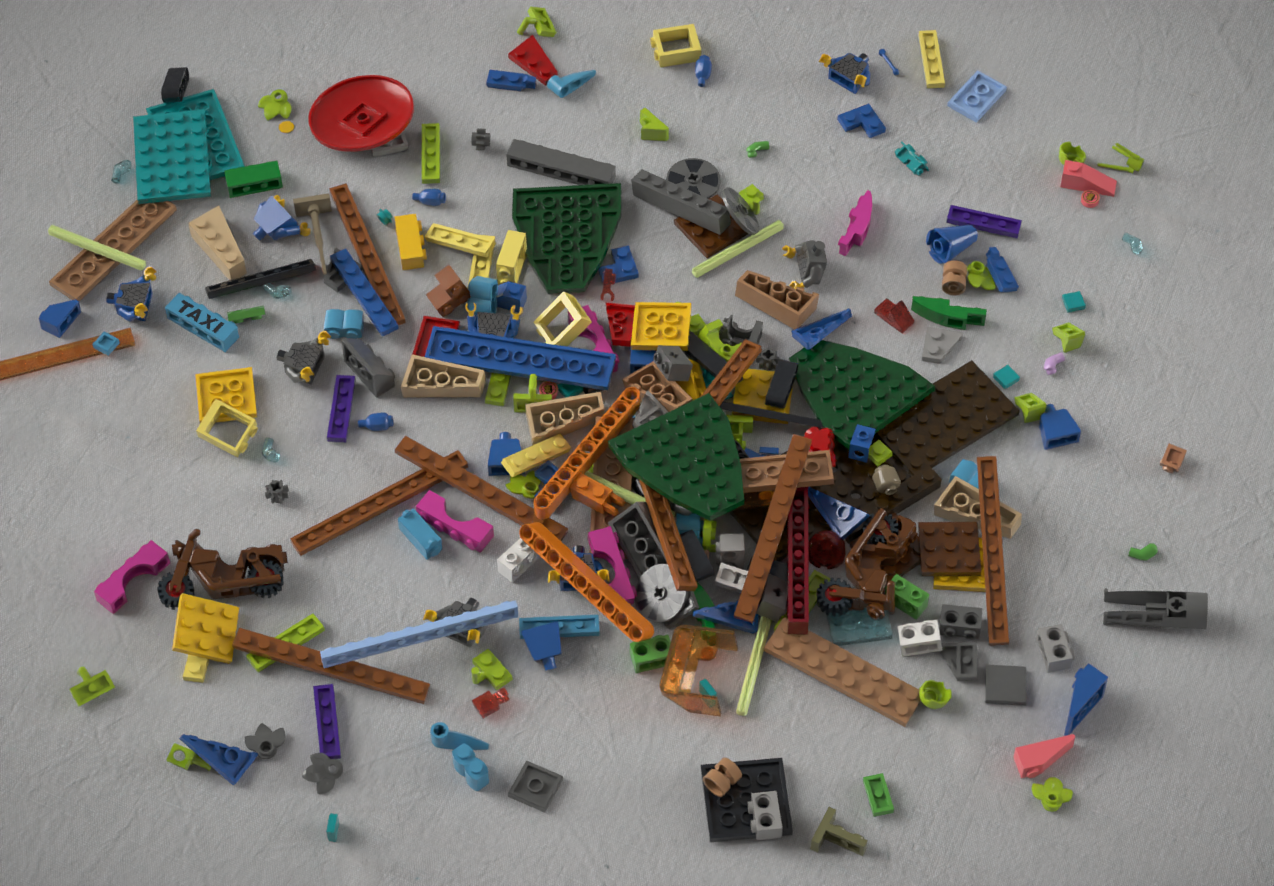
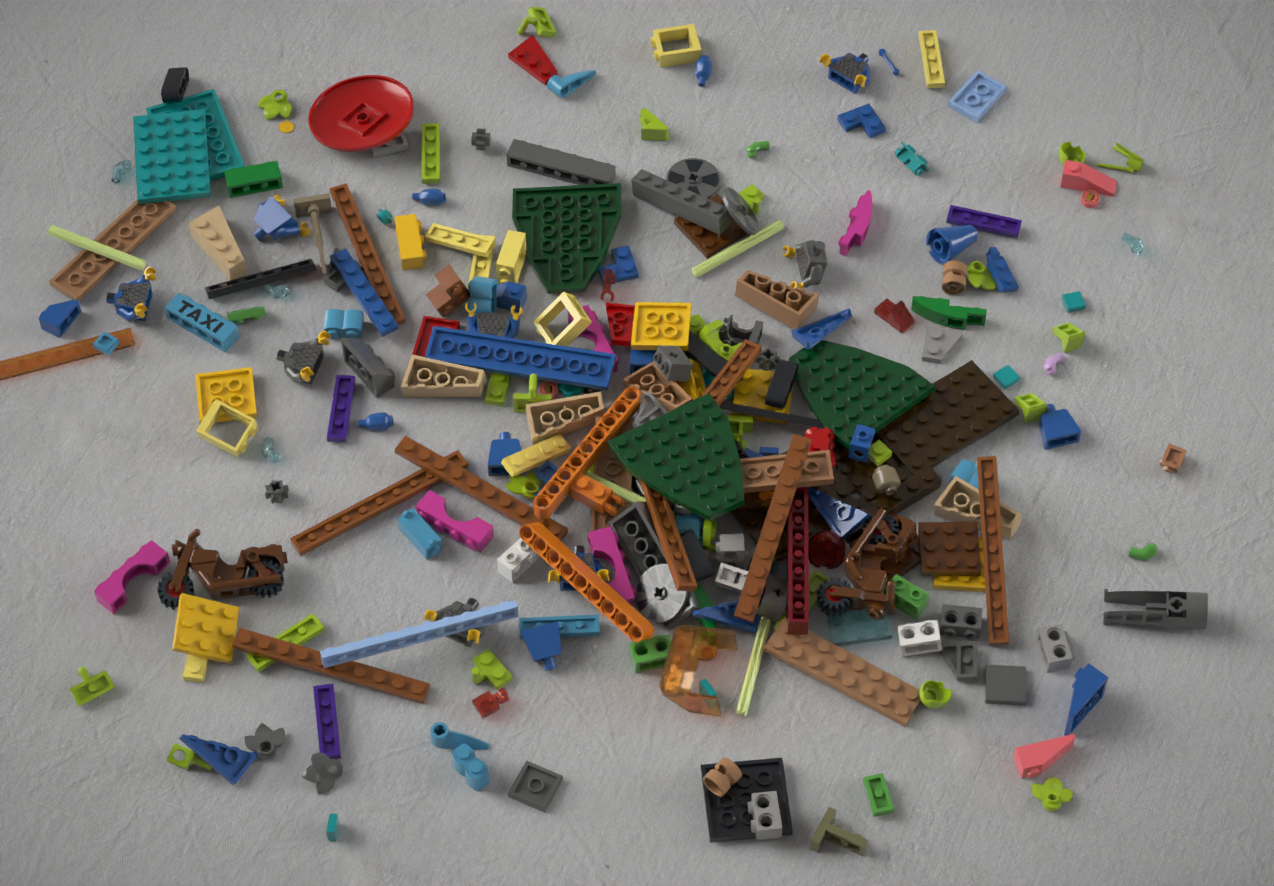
blue hinge [486,70,536,91] -> none

